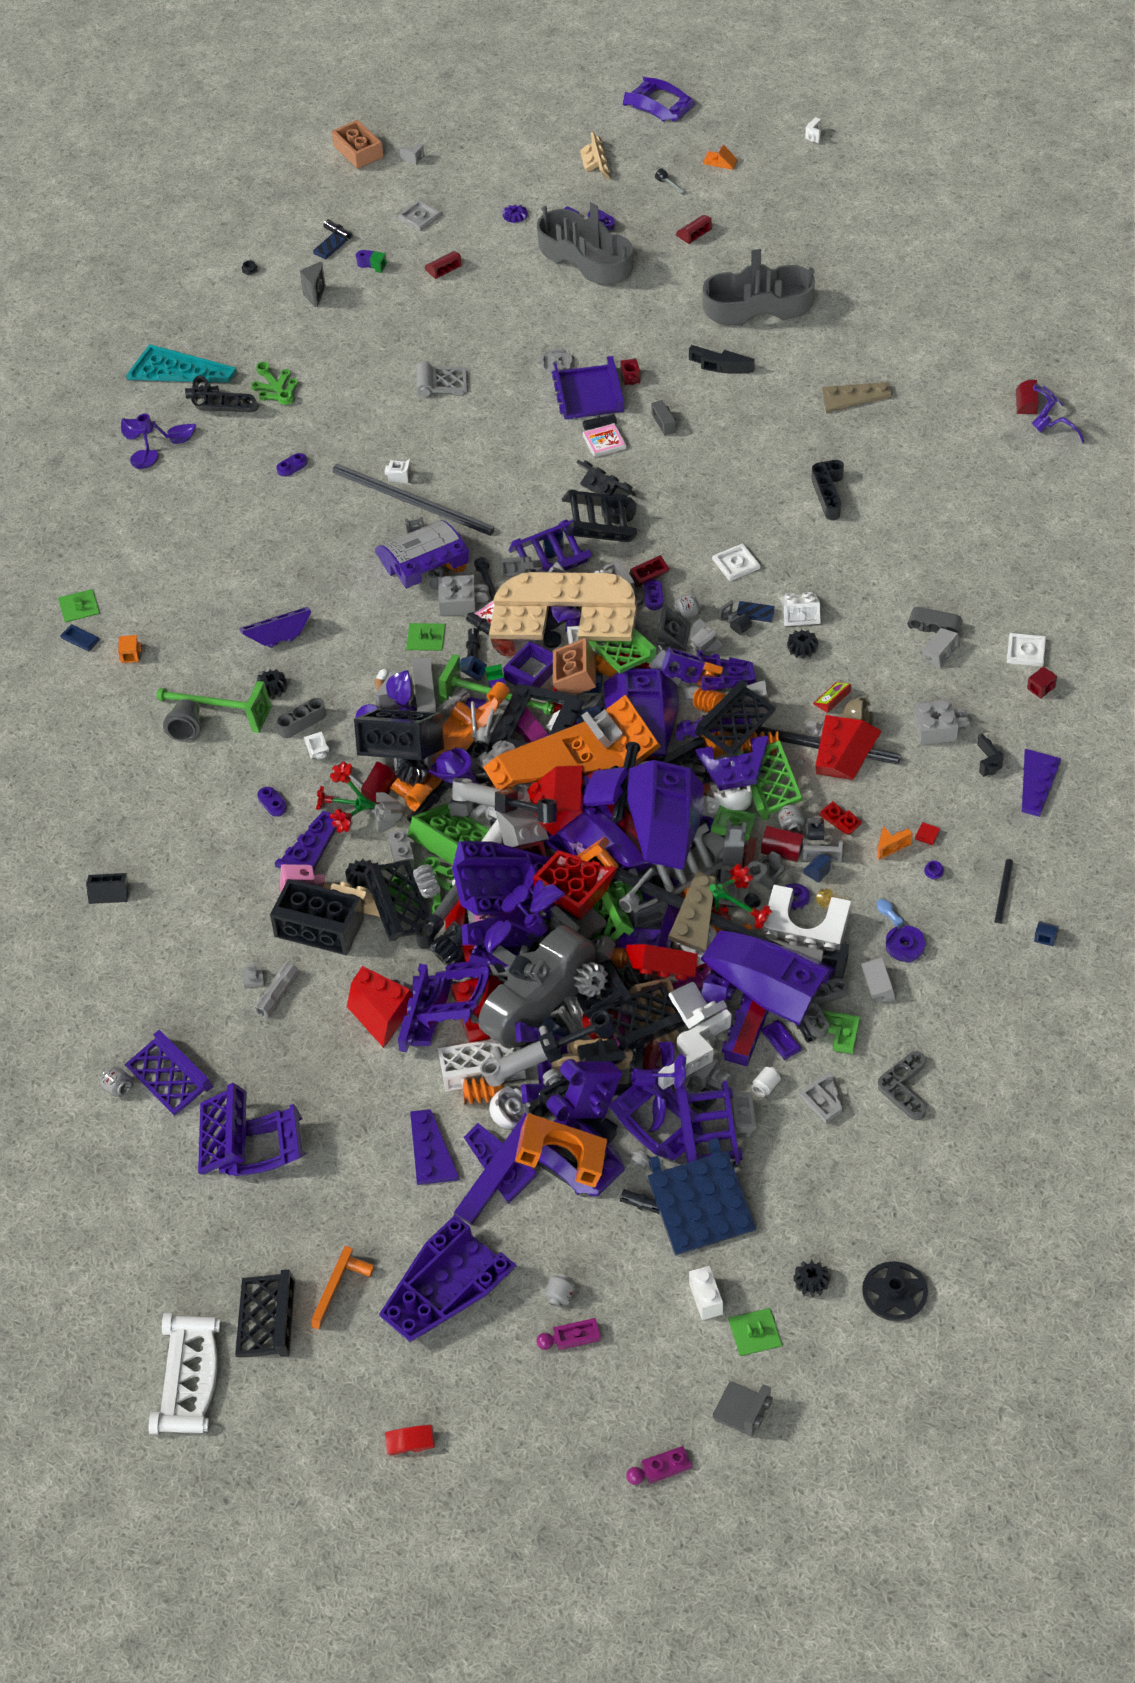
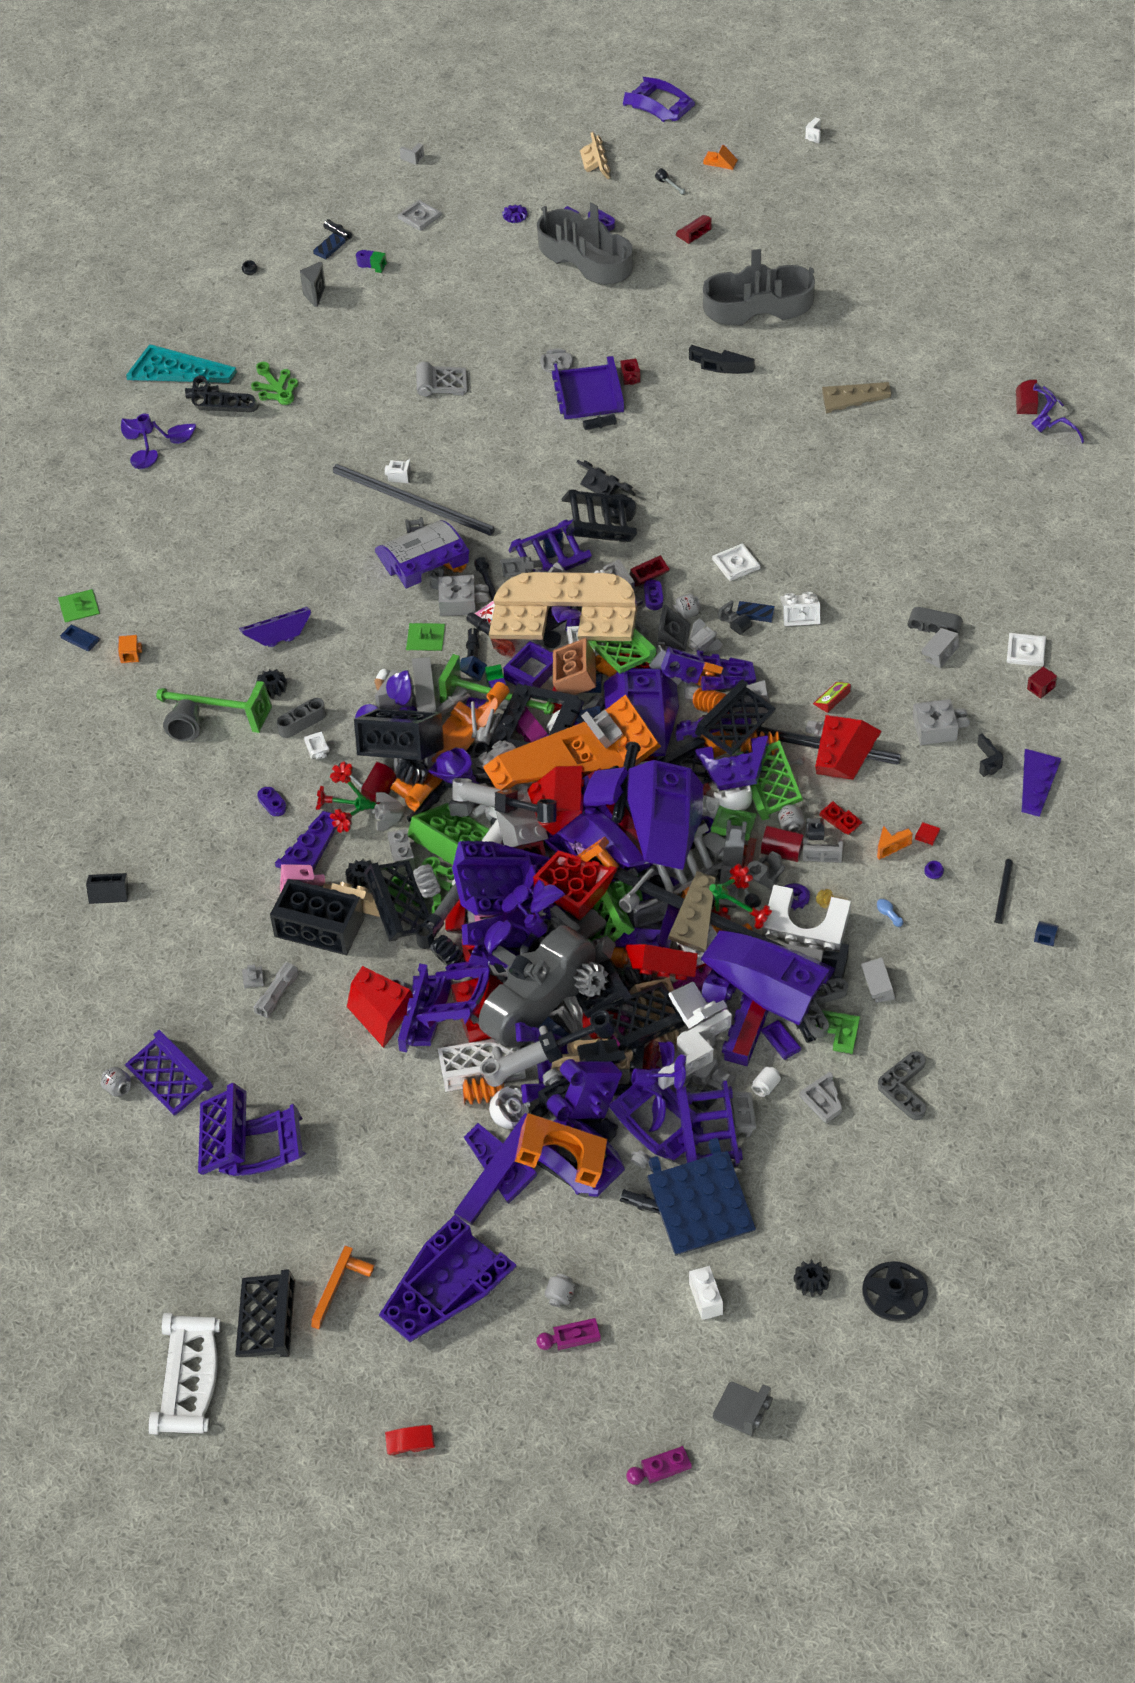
dark purple plate [276,453,308,477] -> none
nougat brick [332,120,383,169] -> none
dark purple wing [410,1109,459,1185] -> none
dark red brick [425,251,461,279] -> none
black leg [443,921,463,948] -> none
tile [583,423,626,458] -> none
dark grey piece [651,400,677,436] -> none
bright green piece [728,1308,782,1356] -> none
black gear [787,628,818,659] -> none
dark blue brick [803,854,831,883] -> none
black beam [811,460,844,520] -> none
dark tan cylinder [841,697,873,725] -> none
dark purple plate [886,925,925,963] -> none

